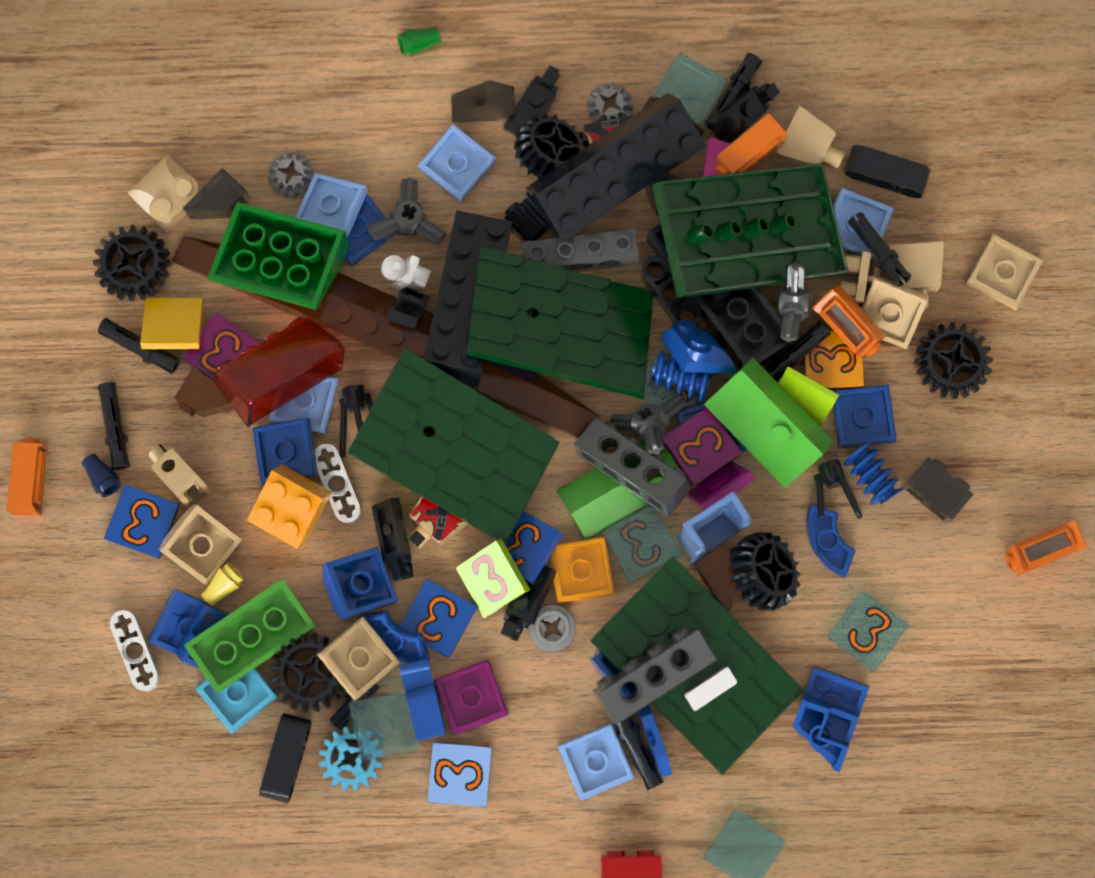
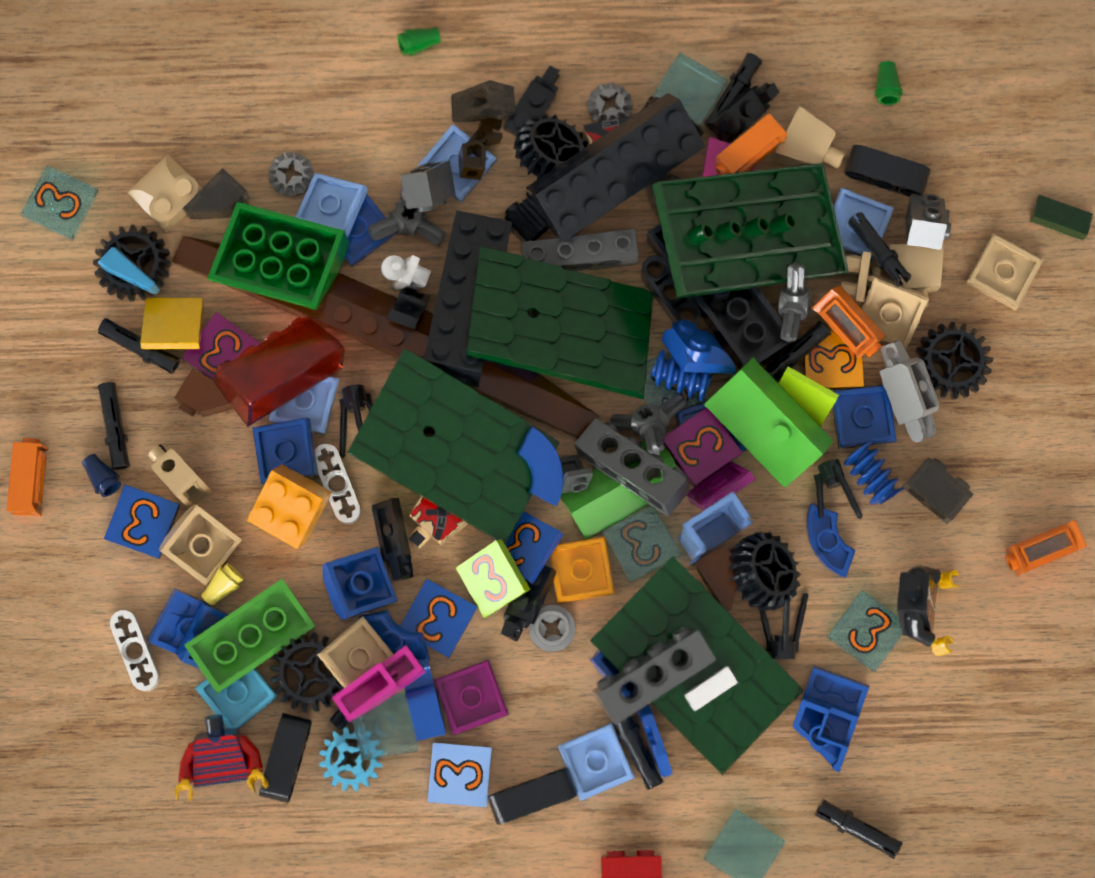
none -> clear light blue tile [20,165,99,241]
none -> dark azure slope [98,247,160,295]
none -> torso [174,714,268,801]
none -> dark pink slope [332,646,426,722]
none -> dark grey brick [401,161,456,212]
none -> dark brown piece [458,118,503,180]
none -> black beam [487,767,578,825]
none -> blue tile [517,427,563,506]
none -> dark grey bracket [559,454,593,493]
none -> black plant [760,593,808,659]
none -> black pin [814,799,902,859]
none -> green cone [875,61,903,105]
none -> light grey hinge [879,340,940,443]
none -> black torso [897,565,959,656]
none -> dark grey brick [905,194,951,250]
none -> dark green slope [1030,195,1093,240]

